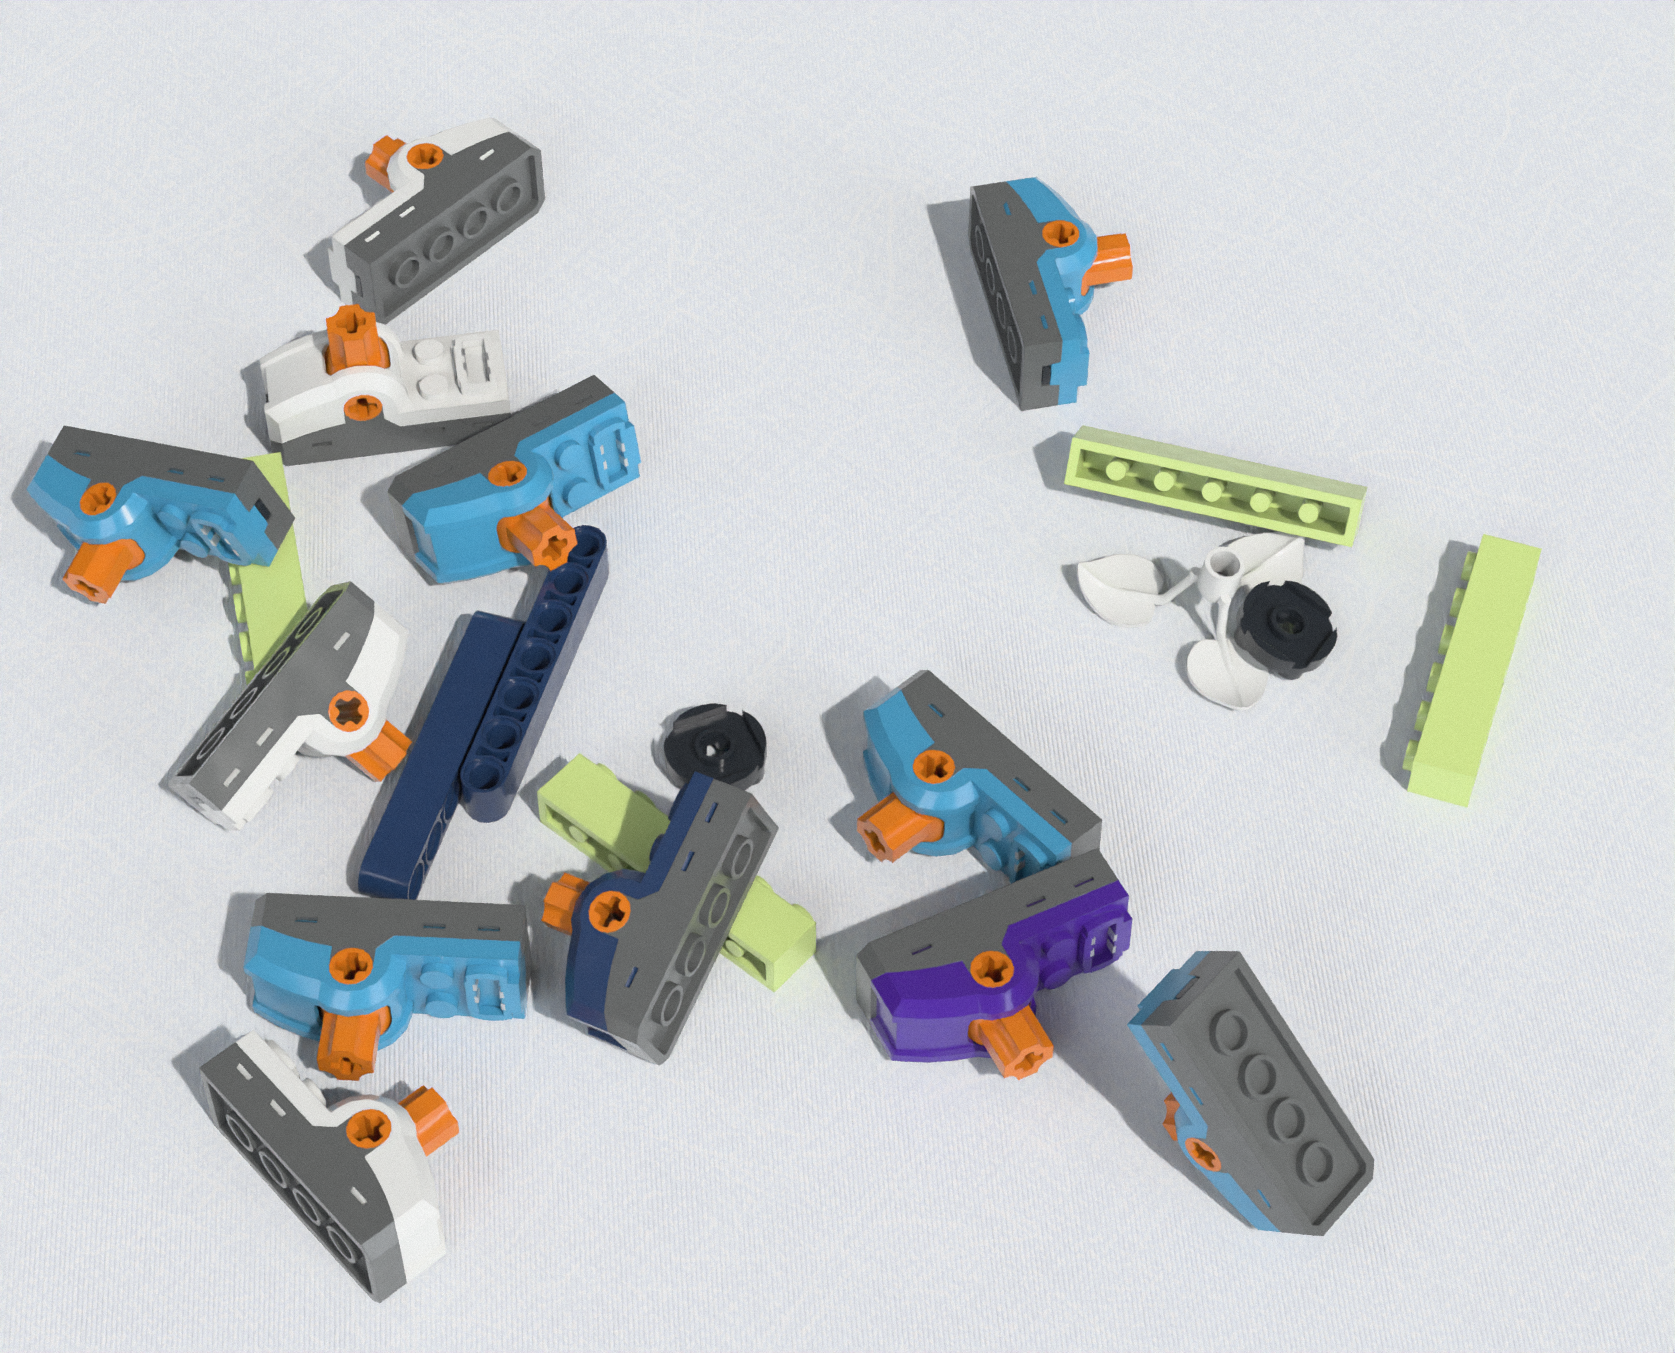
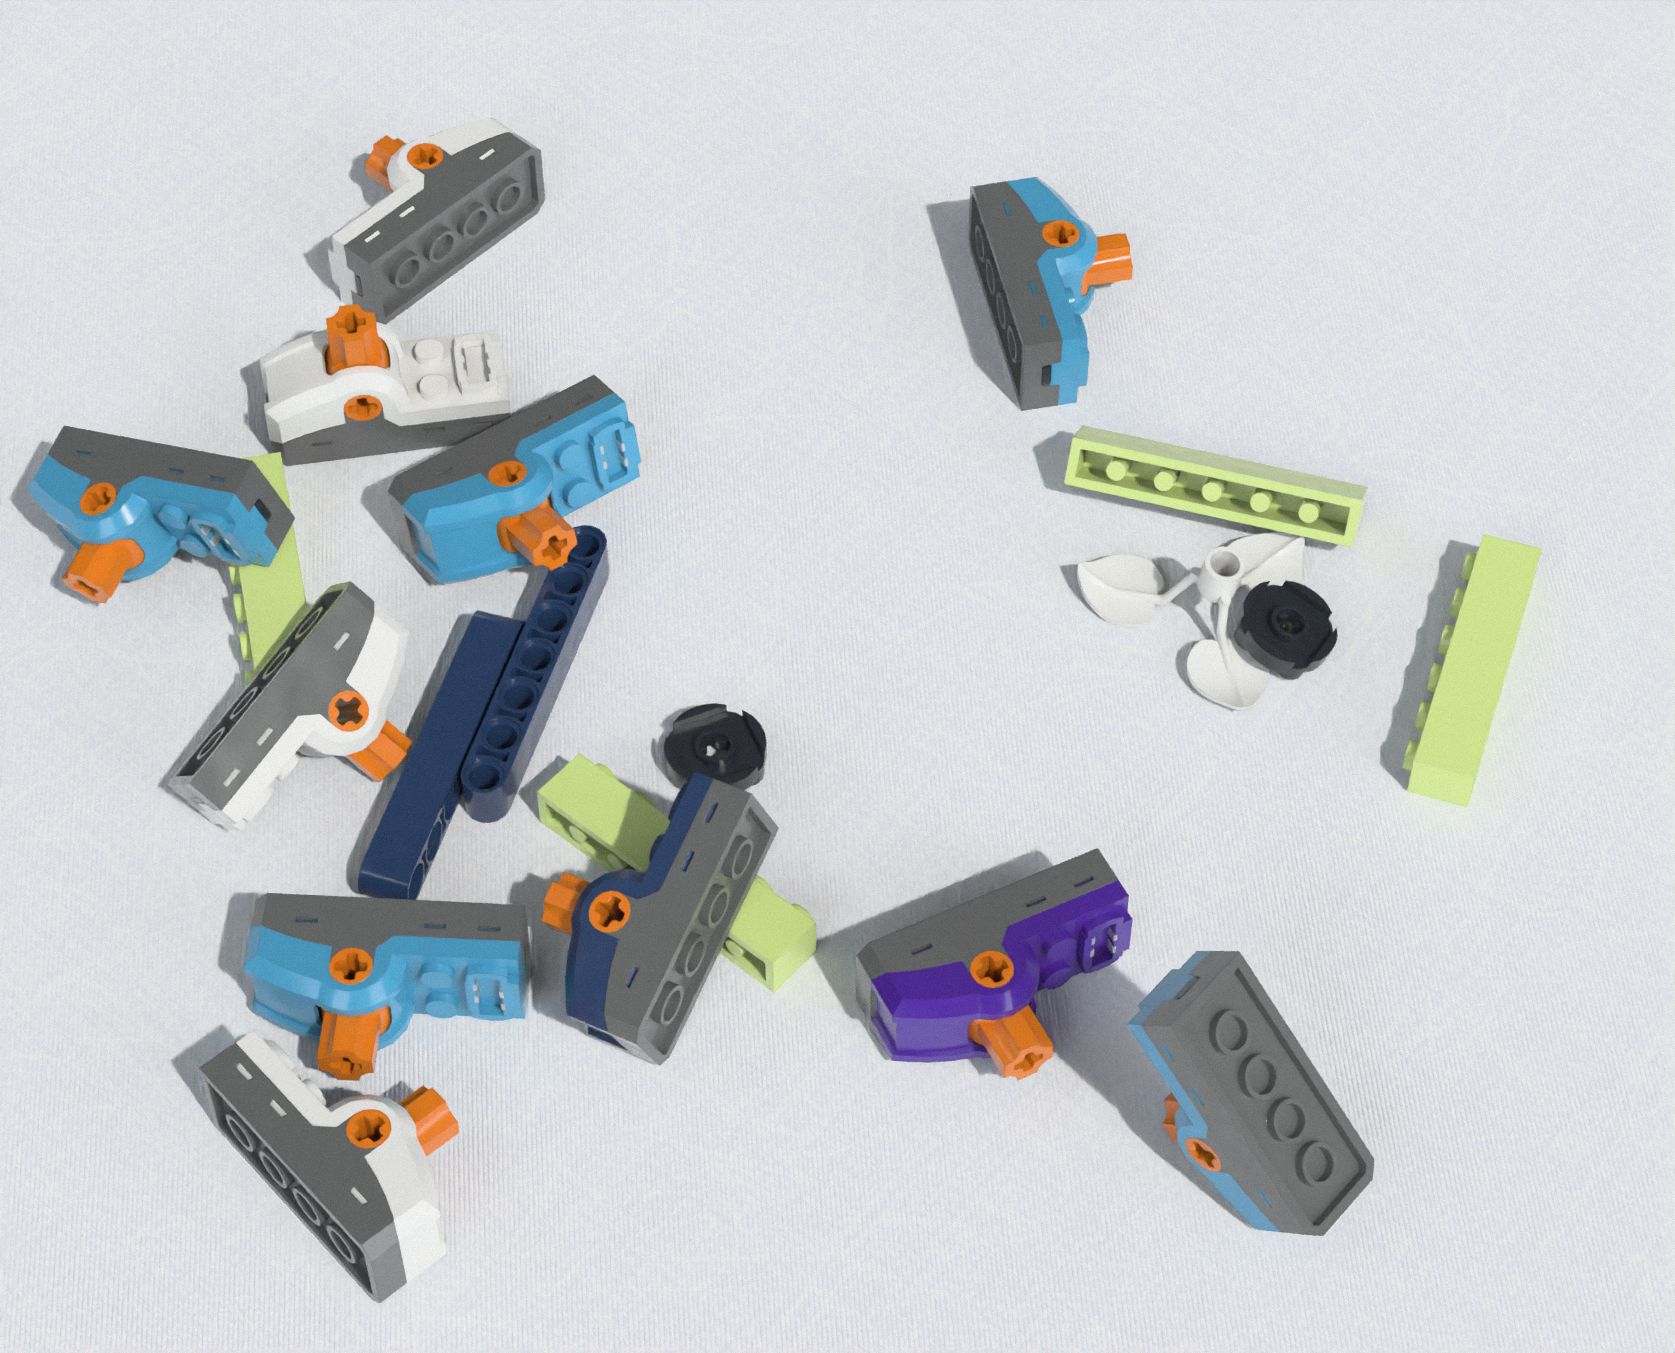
piece [857,670,1102,883] -> none

